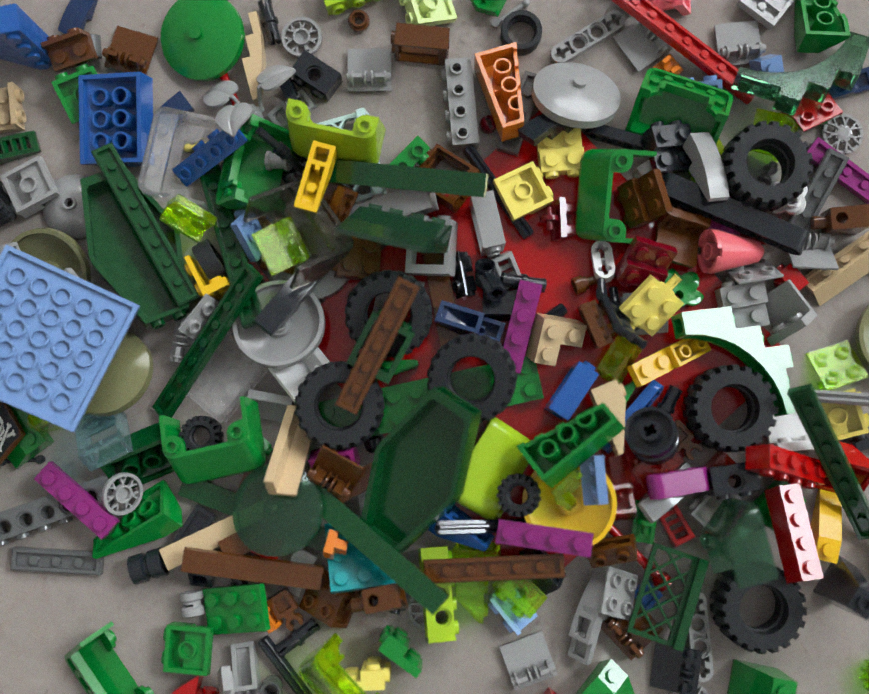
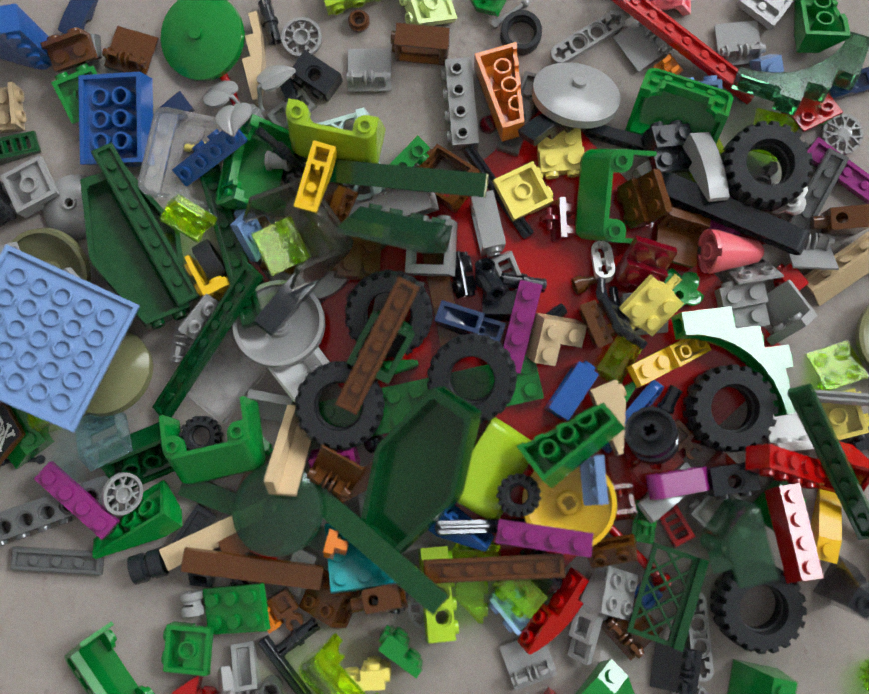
clear neon green bracket [551,468,583,509] -> none
none -> red slope [517,567,589,655]

